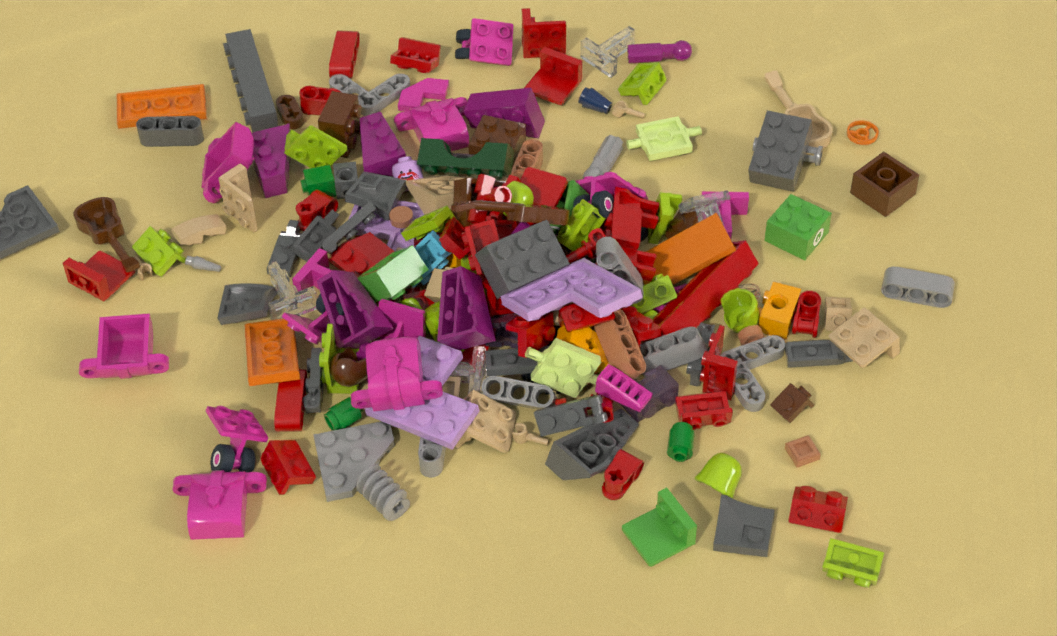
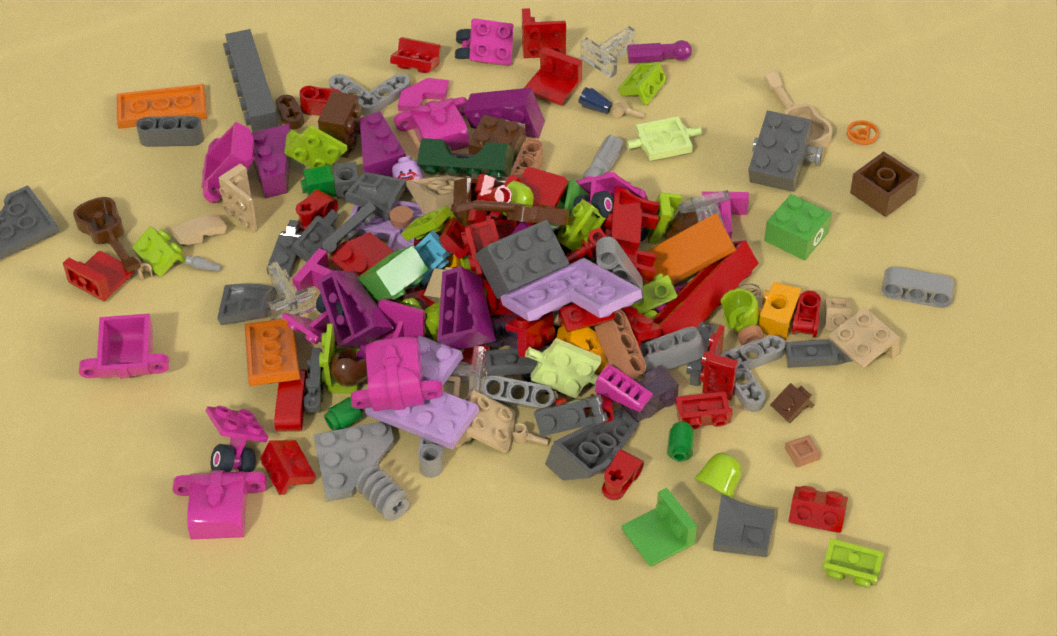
red beam [329,30,360,79] -> none

